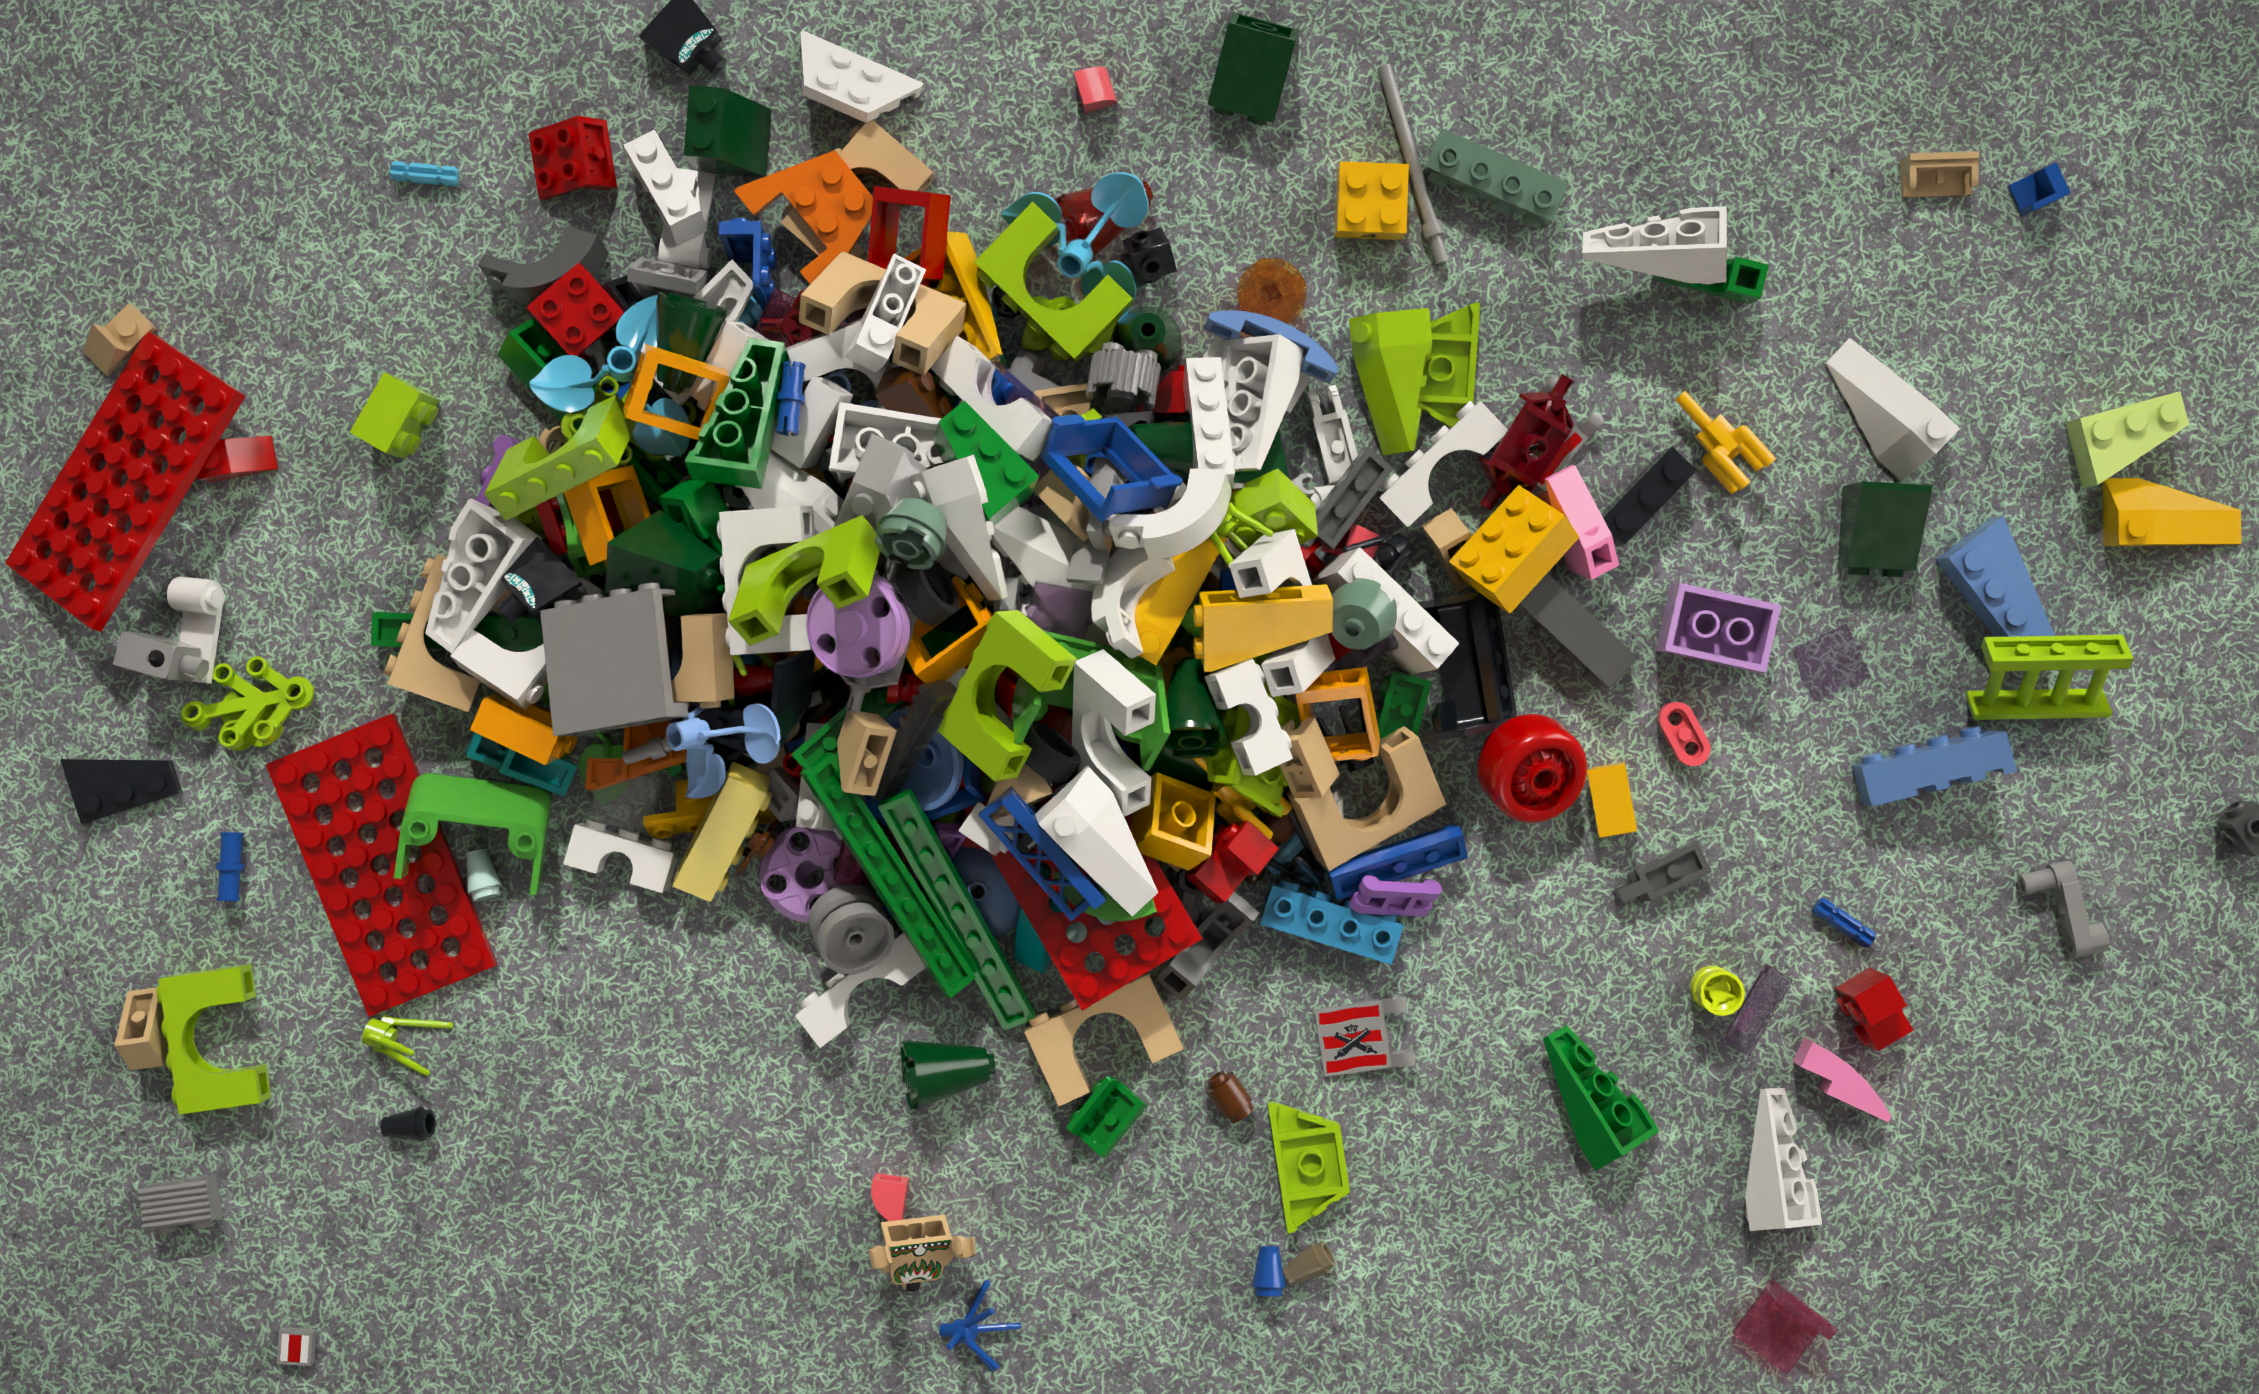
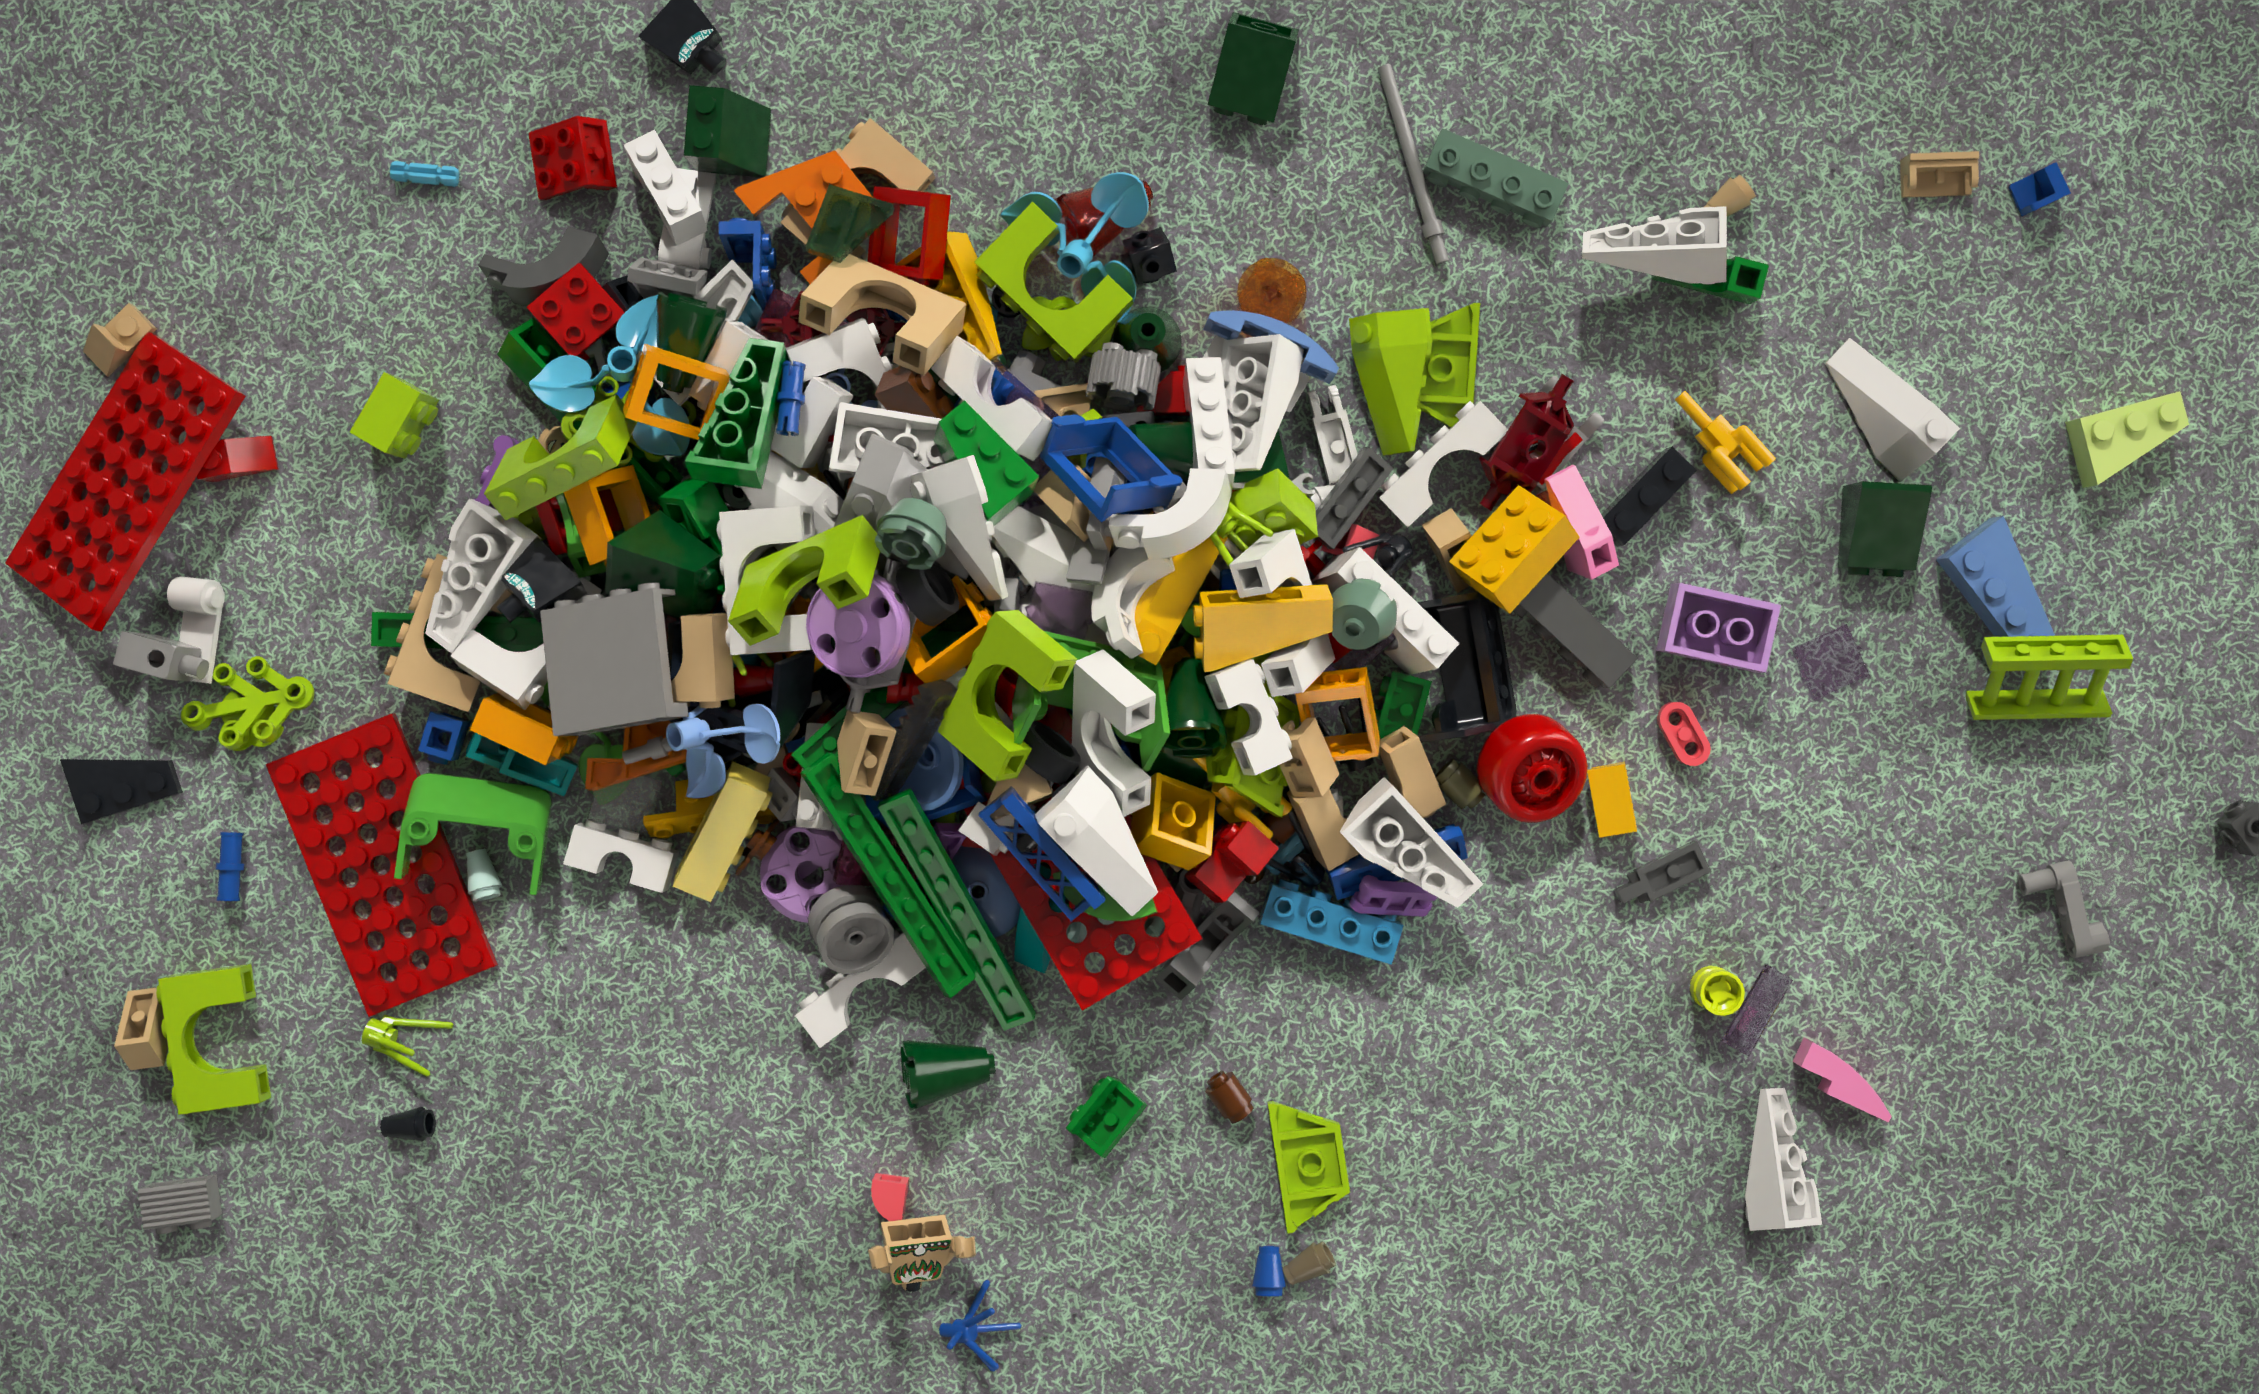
tile [277,1327,317,1366] -> none
white wing [799,31,923,123] -> none
white slope [845,254,926,373] -> none
tan arch [1024,971,1183,1106] -> none
coral brick [1074,67,1117,114] -> none
flag [1314,996,1416,1077] -> none
yellow brick [1334,161,1409,240] -> none
green wedge [1543,1025,1660,1171] -> none
clear pink bracket [1733,1278,1838,1374] -> none
blue axle [1812,898,1876,948] -> none
red brick [1835,967,1914,1051] -> none
medium blue wedge [1852,725,2017,807] -> none
yellow wedge [2102,478,2241,547] -> none
none -> blue brick [418,711,471,765]
none -> clear green wing [805,184,894,263]
none -> white wedge [1339,777,1483,908]
none -> olive brick [1435,759,1485,809]
none -> tan cone [1704,175,1756,217]

